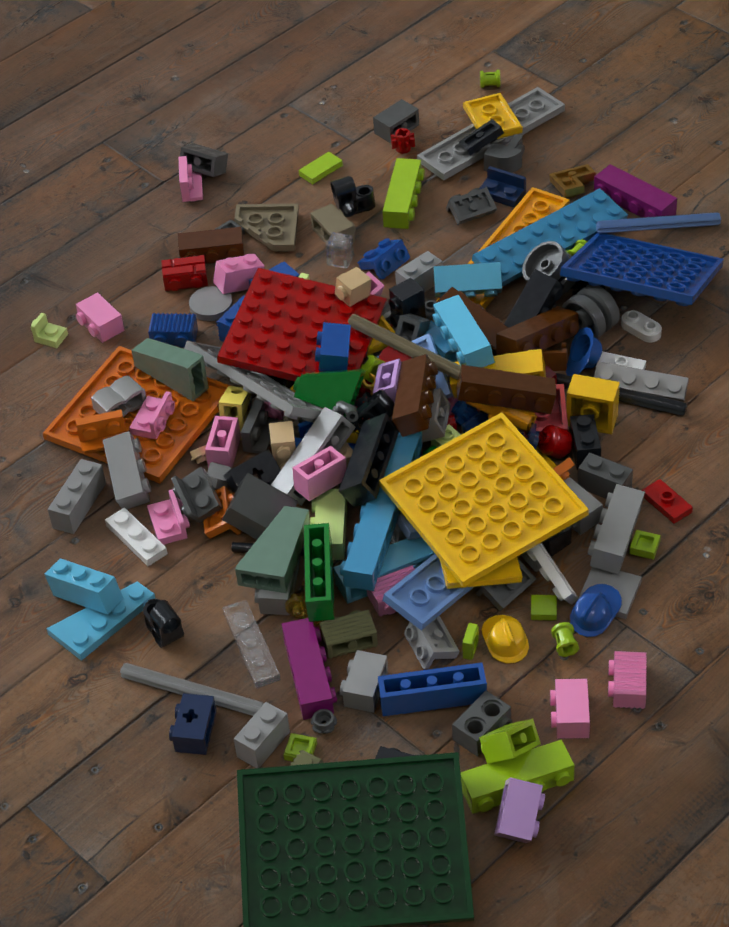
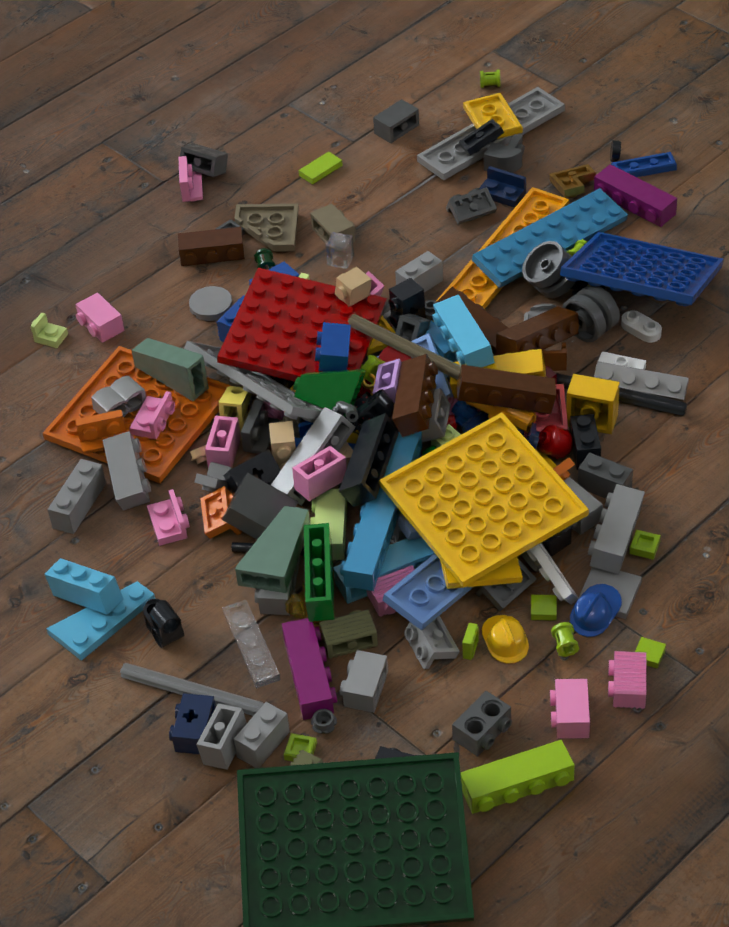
white plate [105,507,168,566] -> none
blue brick [148,313,198,347] -> none
red brick [161,255,208,291] -> none
dark grey bracket [171,467,223,523] -> none
bright pink brick [213,254,264,294] -> none
black piece [330,176,376,217] -> none
blue bracket [357,238,410,279] -> none
blue brick [378,662,487,716] -> none
lime brick [383,158,425,229] -> none
red gear [391,128,415,154] -> none
medium azure brick [434,262,502,298] -> none
lime brick [479,718,541,764] -> none
lavender brick [494,777,545,843] -> none
black brick [504,269,564,328] -> none
blue piece [566,327,602,376] -> none
medium blue axle [596,212,721,234] -> none
red plate [642,479,693,524] -> none
none -> light grey brick [196,703,247,770]
none -> dark green bush [254,248,276,269]
none -> black tile [610,140,621,161]
none -> blue tile [611,152,677,177]
none -> lime tile [635,637,666,669]

